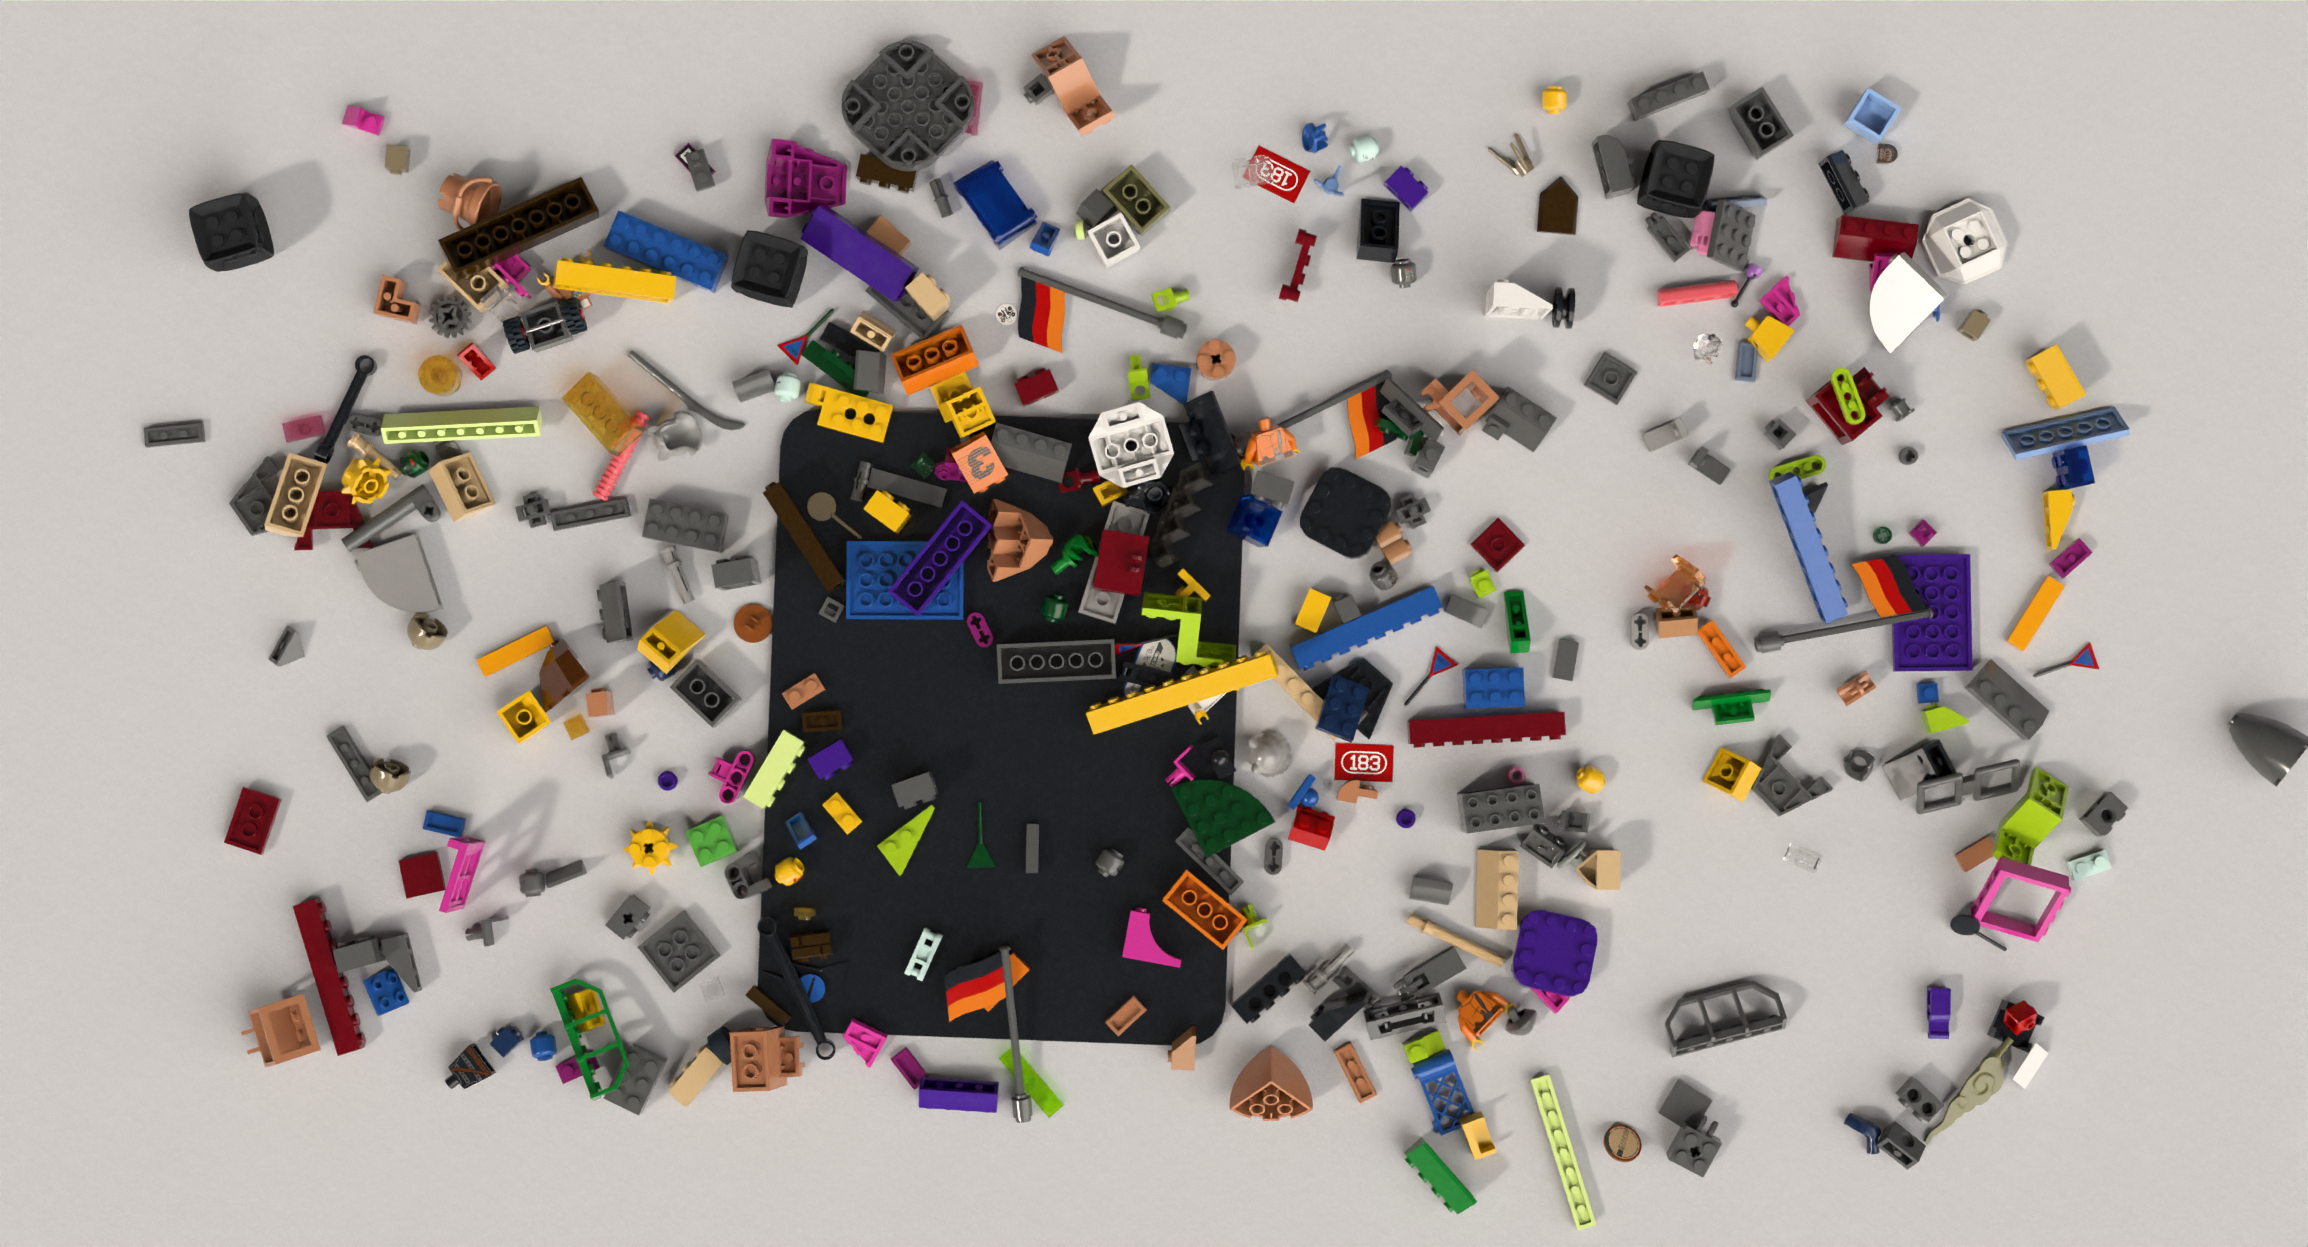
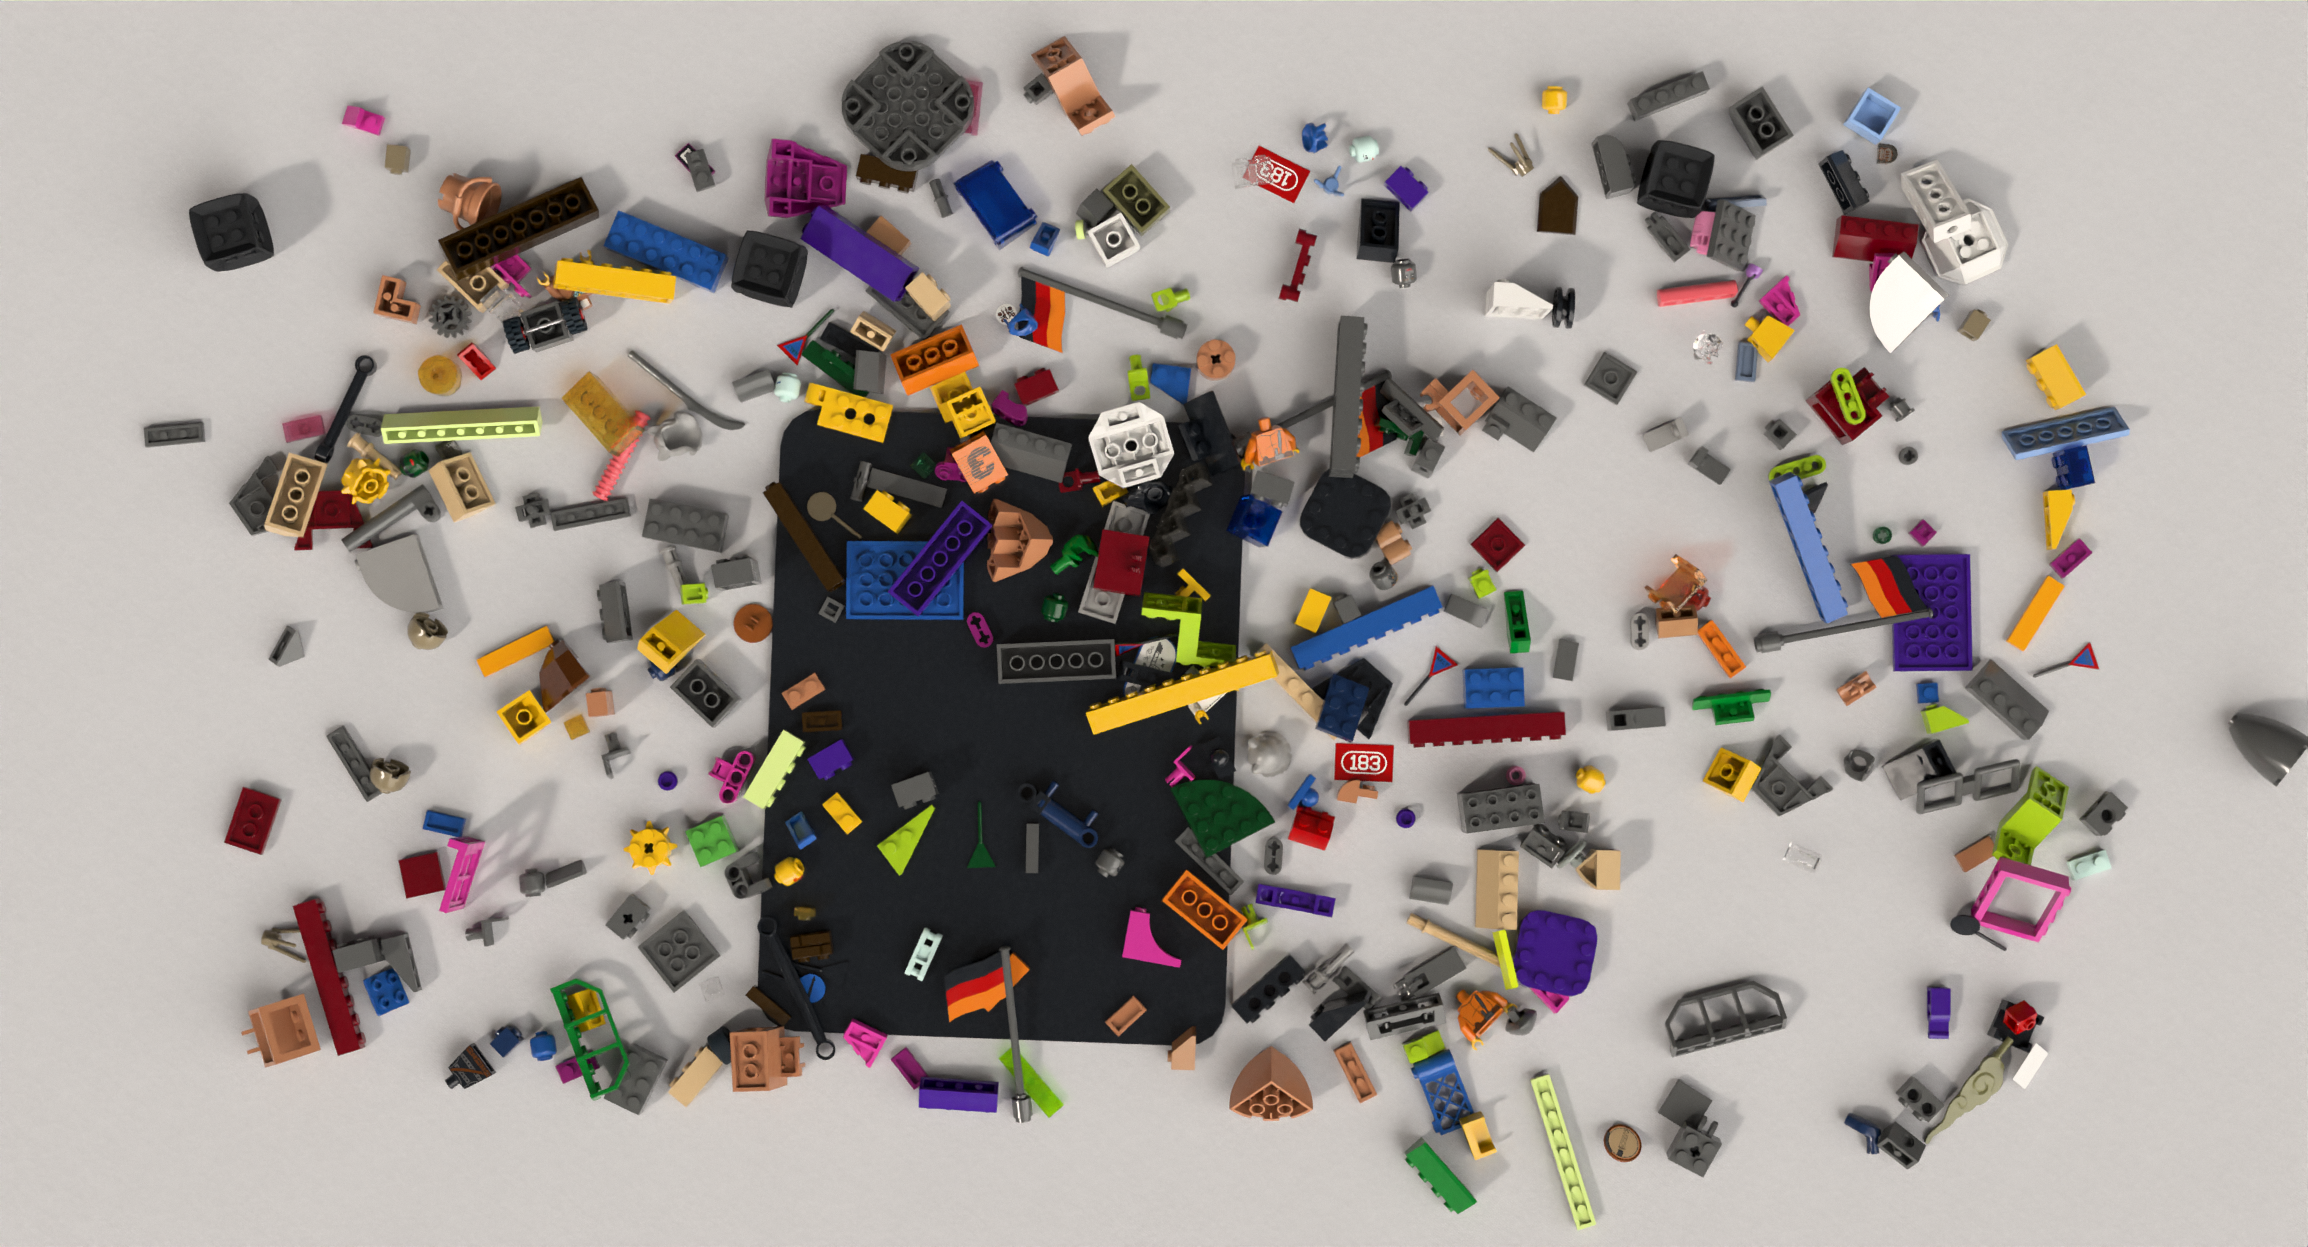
none -> dark tan plant [261,928,306,963]
none -> lime bracket [680,583,708,605]
none -> magenta leg [991,390,1027,426]
none -> blue piece [1004,304,1038,336]
none -> dark blue piece [1017,781,1098,848]
none -> dark purple slope [1255,884,1336,917]
none -> dark grey brick [1329,315,1368,478]
none -> neon yellow tile [1492,929,1518,990]
none -> dark grey slope [1606,707,1666,731]
none -> white brick [1901,160,1971,243]

